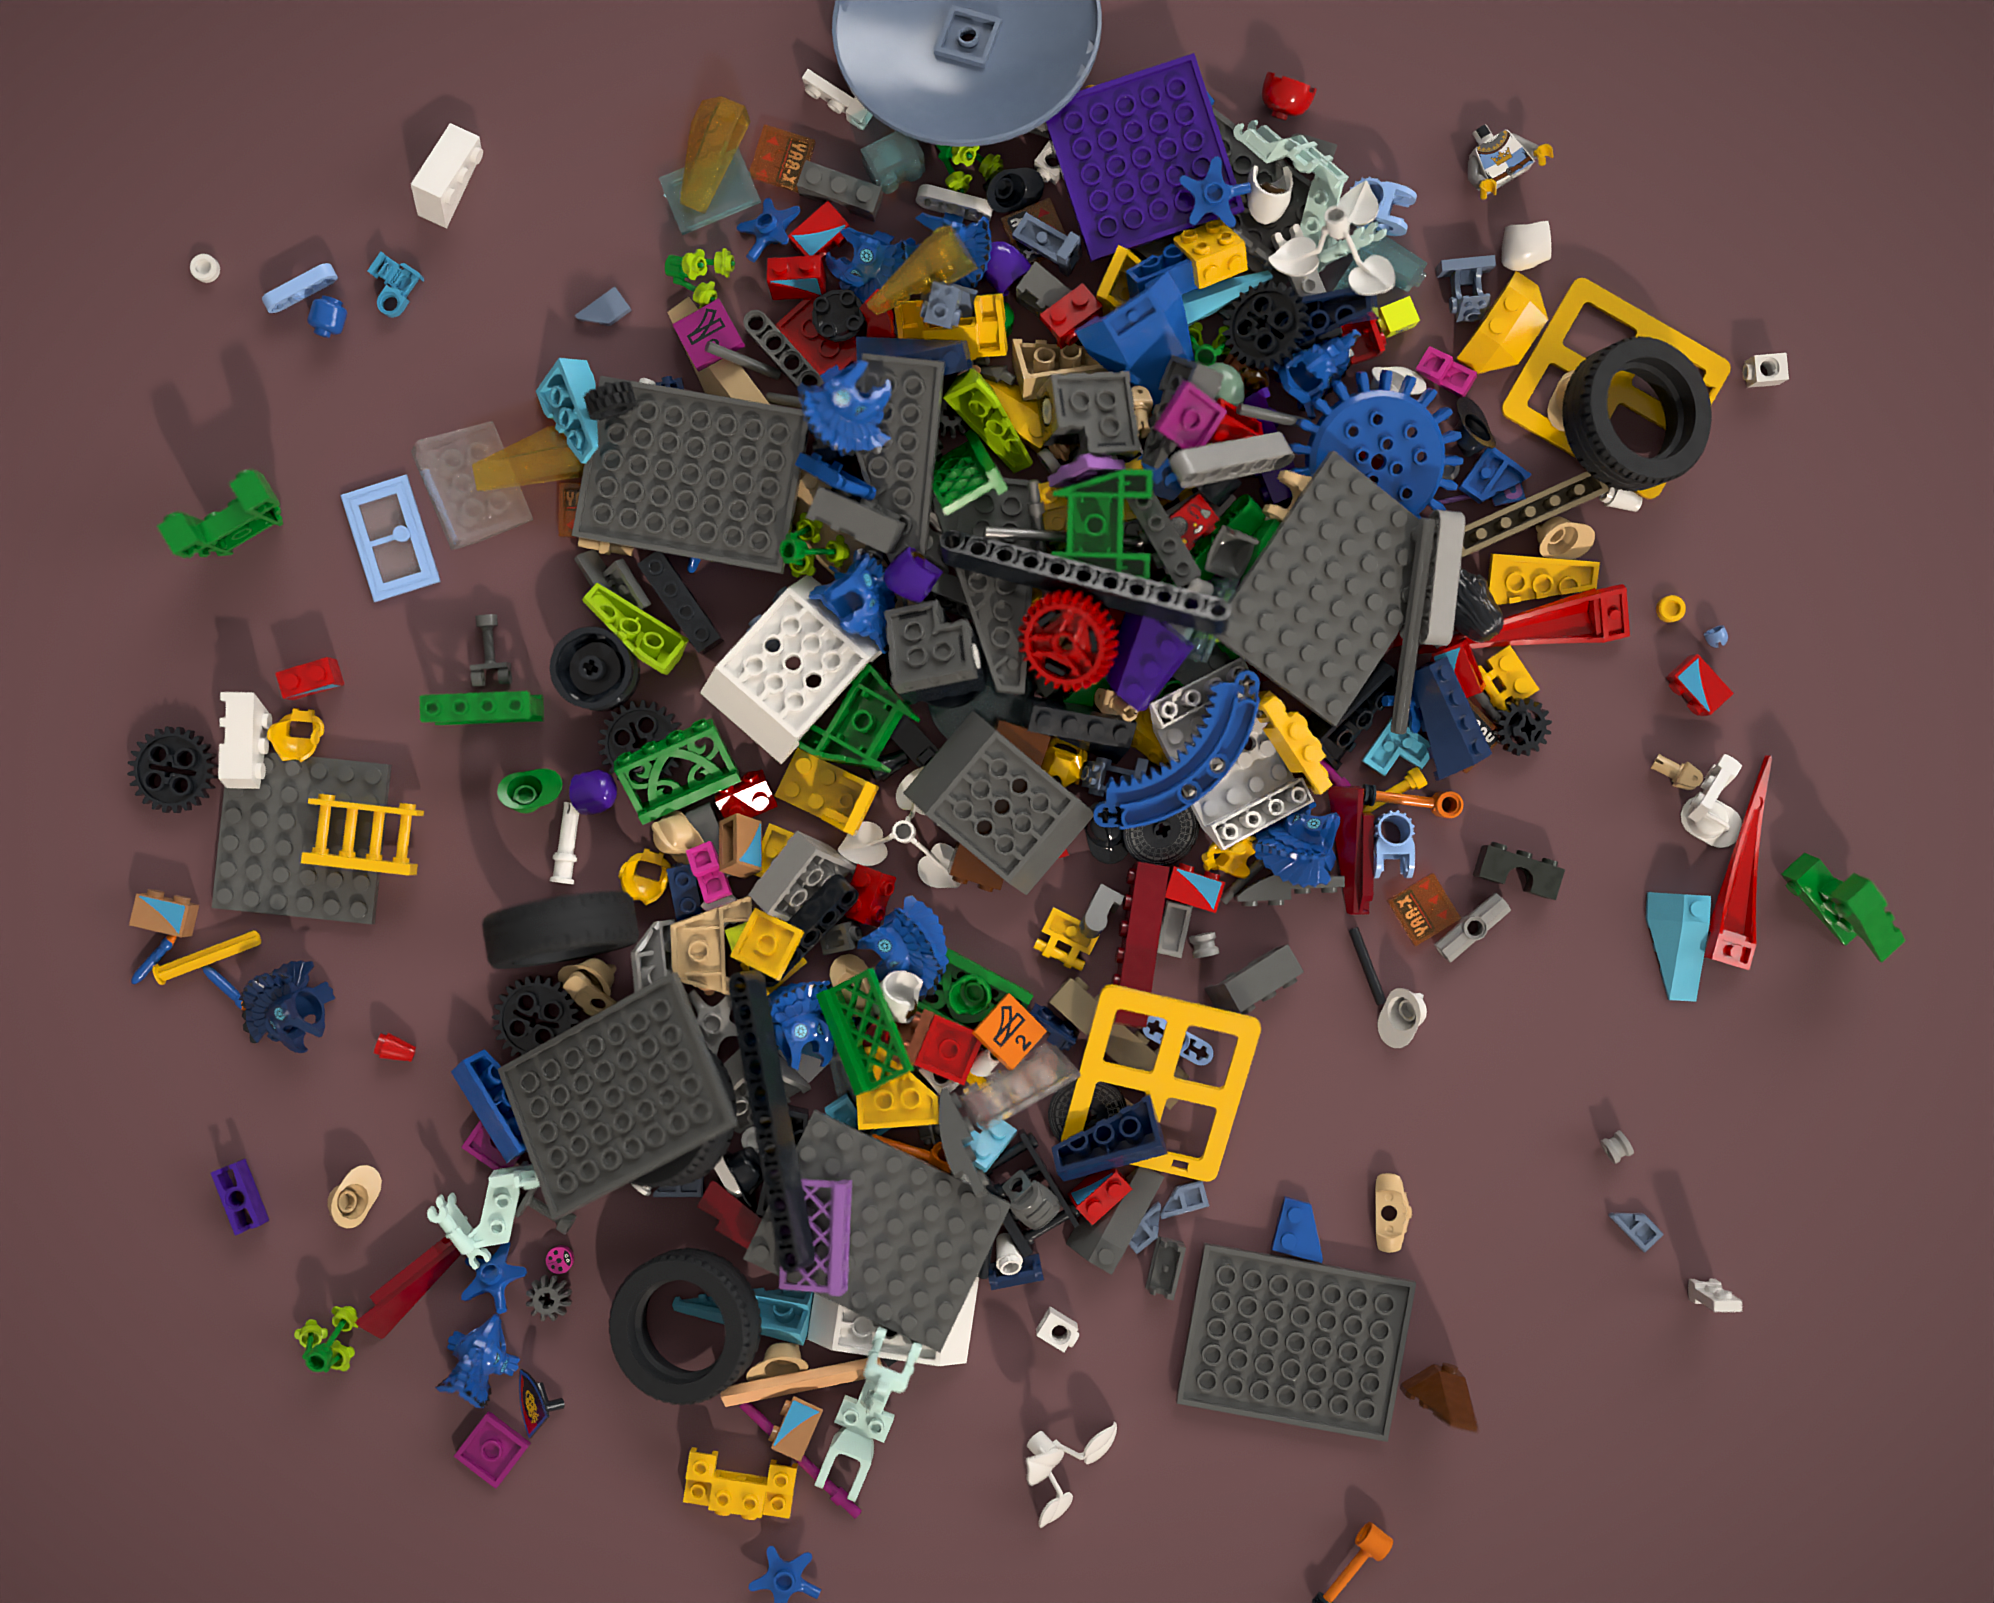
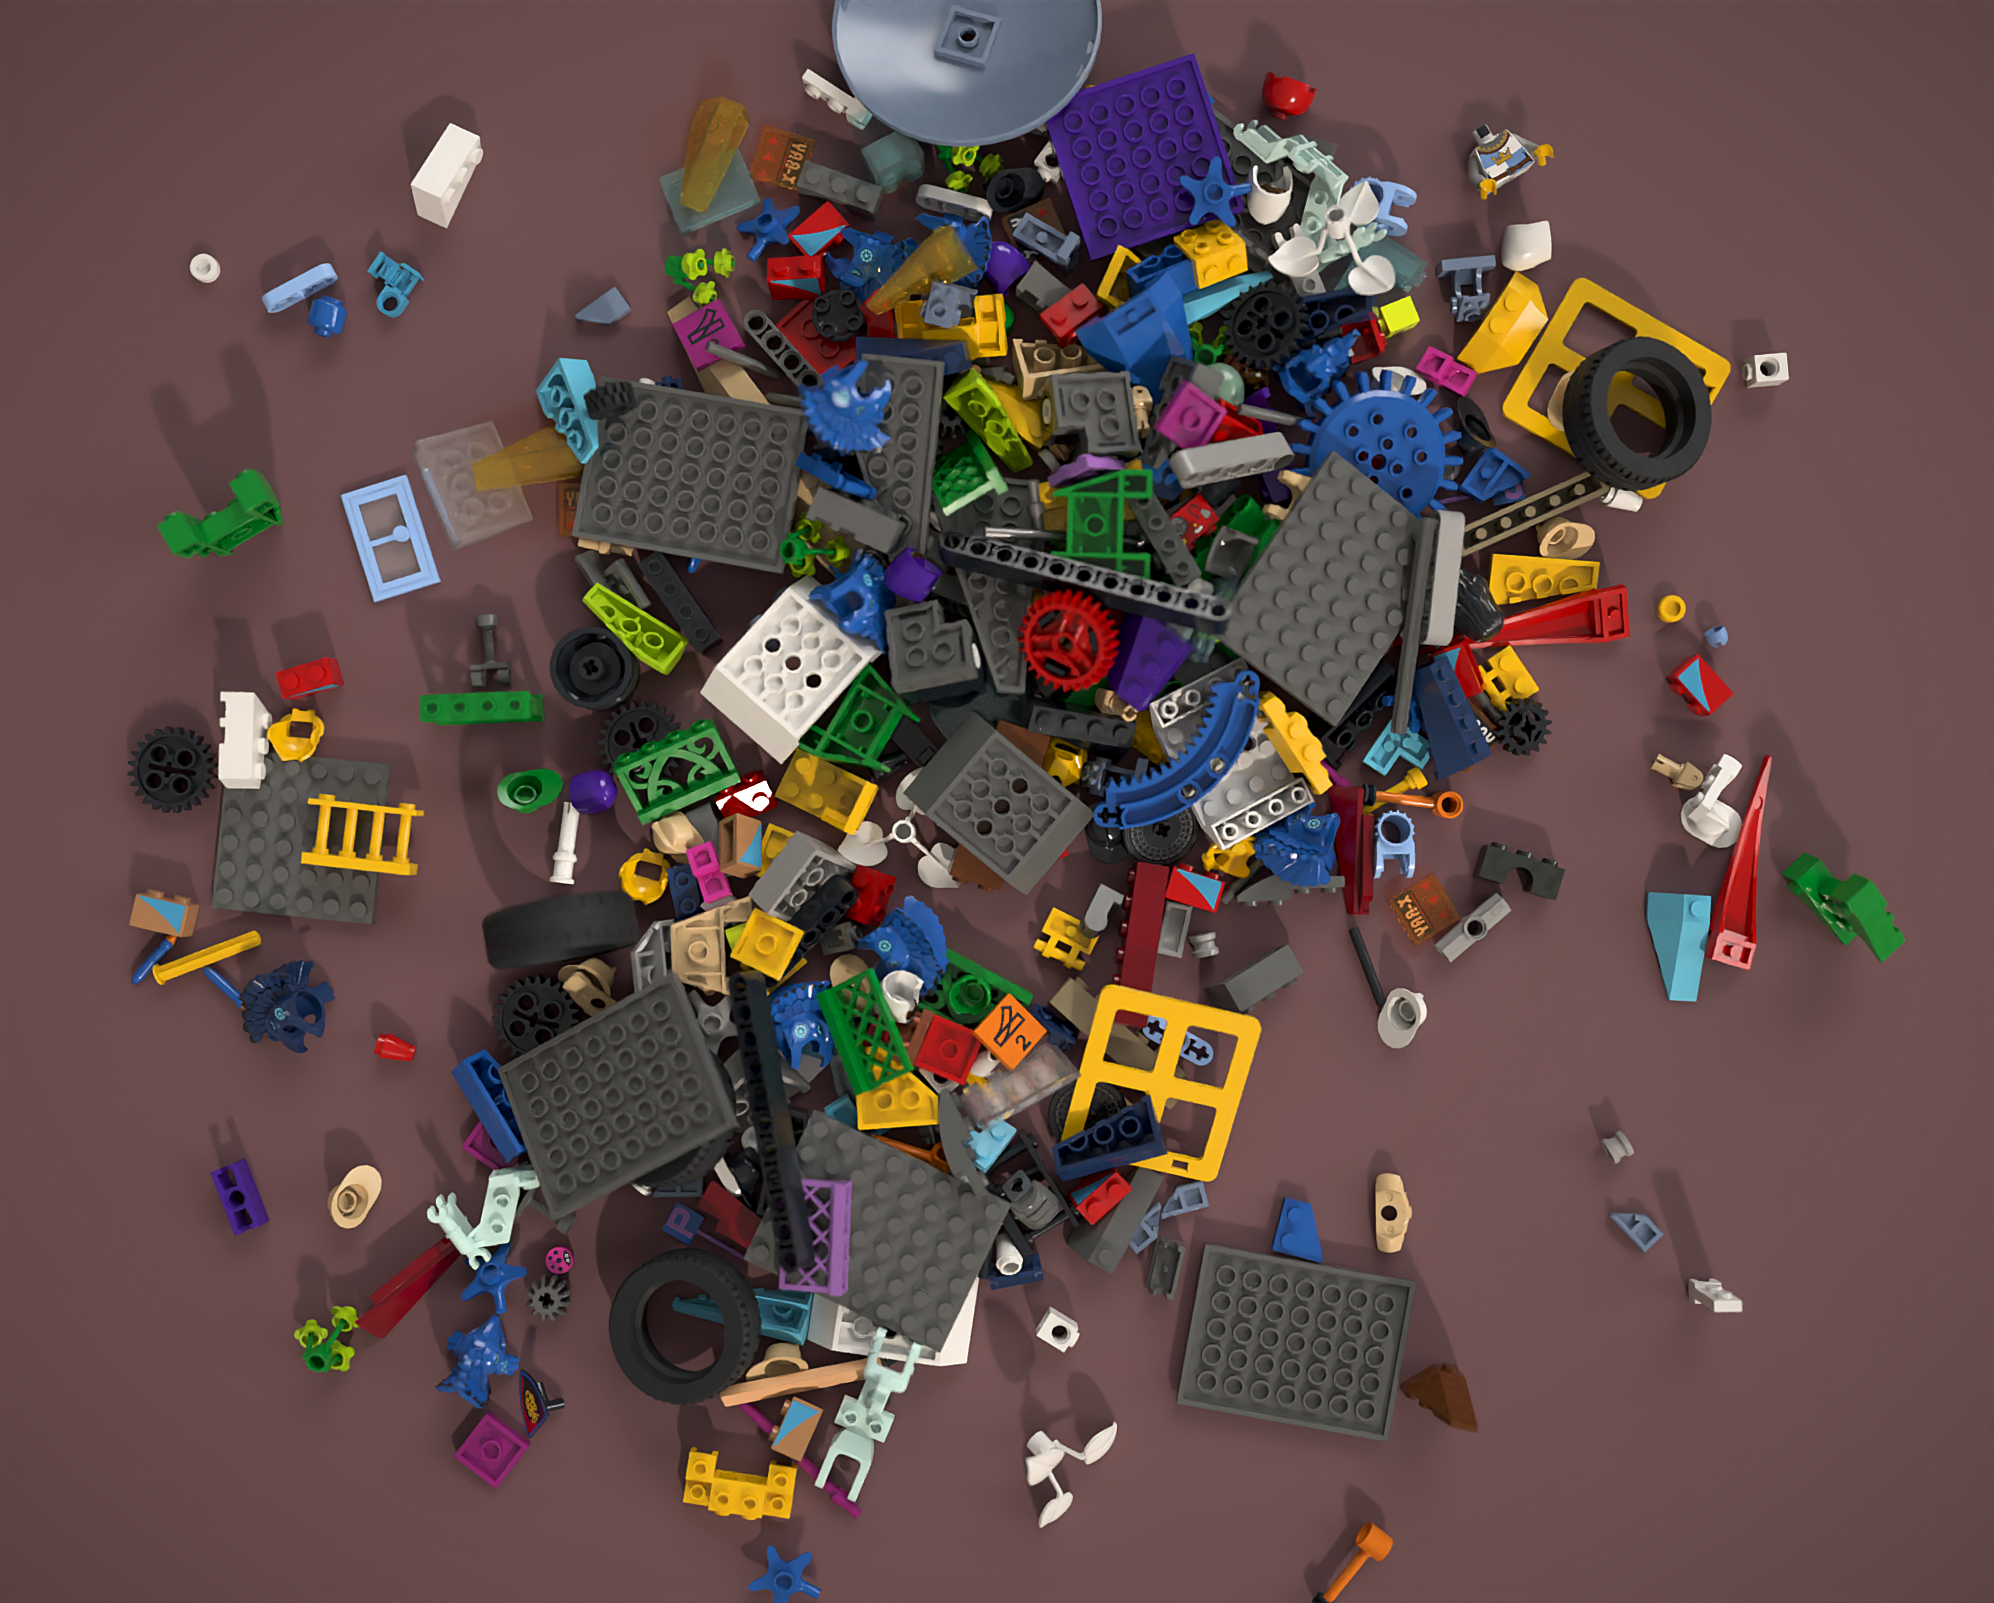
none -> piece [662,1201,747,1262]

